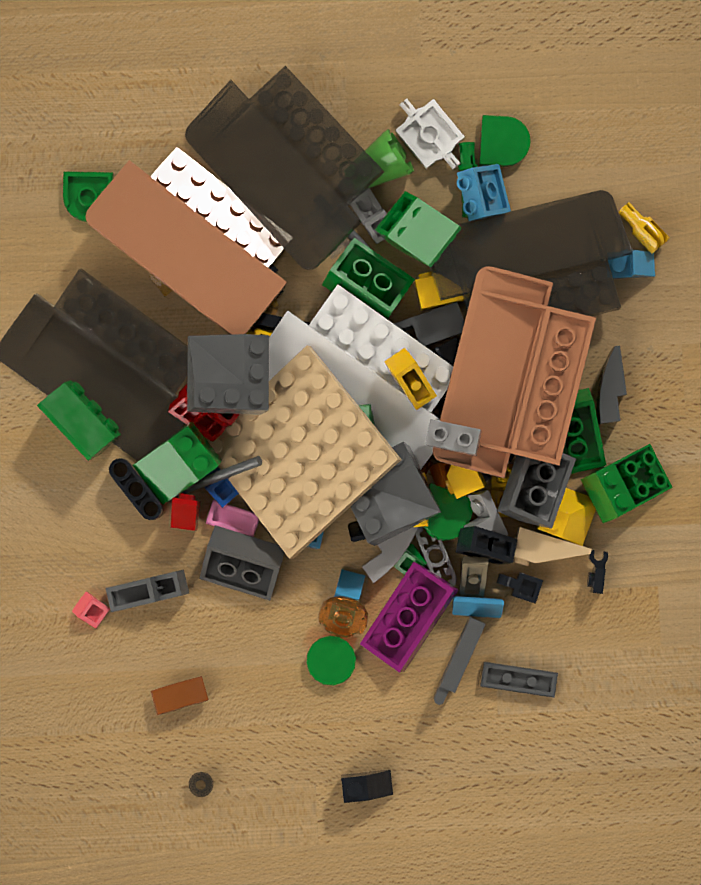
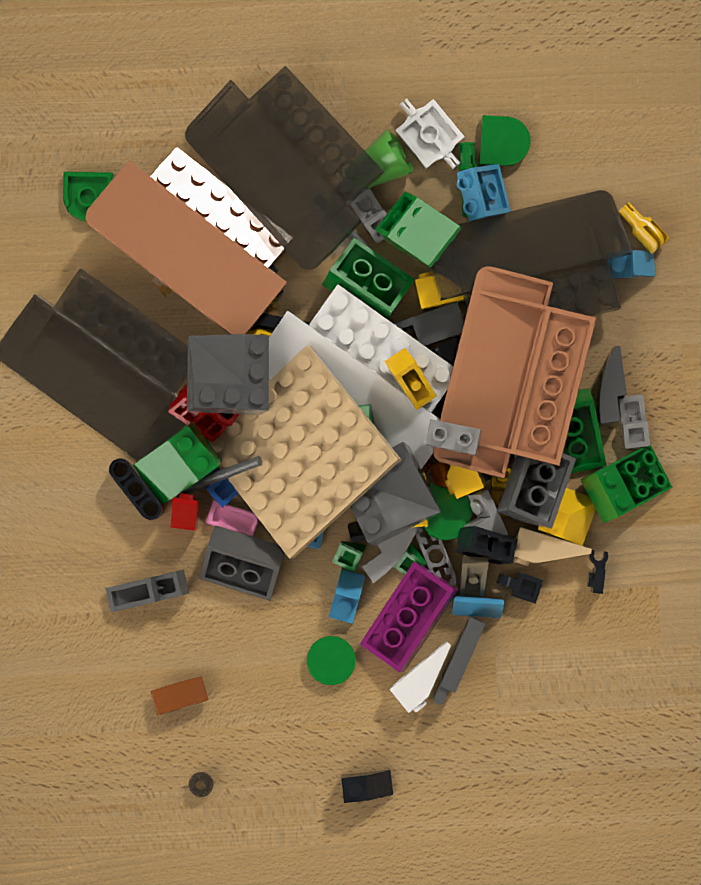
green slope [37,380,121,461] -> none
coral slope [72,592,110,628] -> none
clear orange tile [318,596,368,638] -> none
dark grey tile [480,662,558,698] -> none
none -> green slope [332,541,366,572]
none -> white slope [389,641,451,713]
none -> light grey slope [617,394,650,449]

